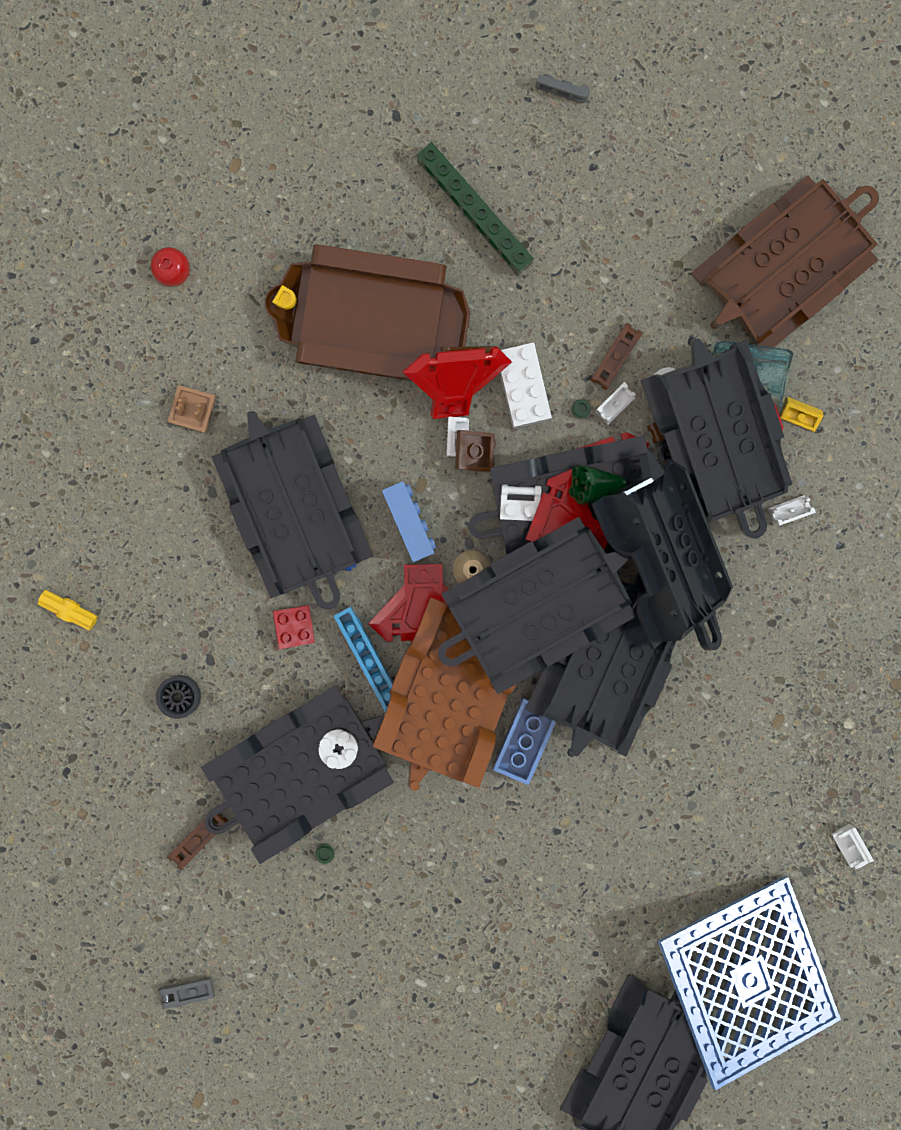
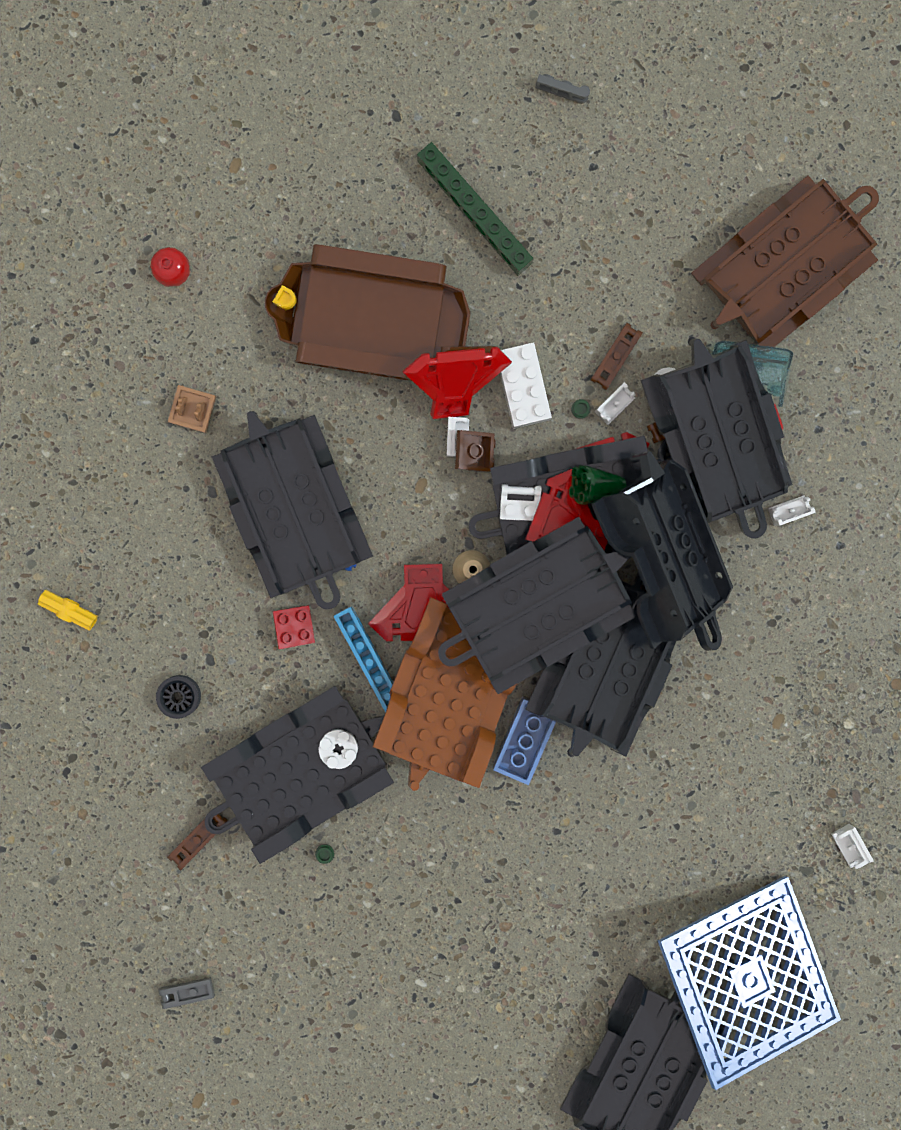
medium blue brick [382,481,436,562] -> none
yellow slope [780,397,824,432] -> none

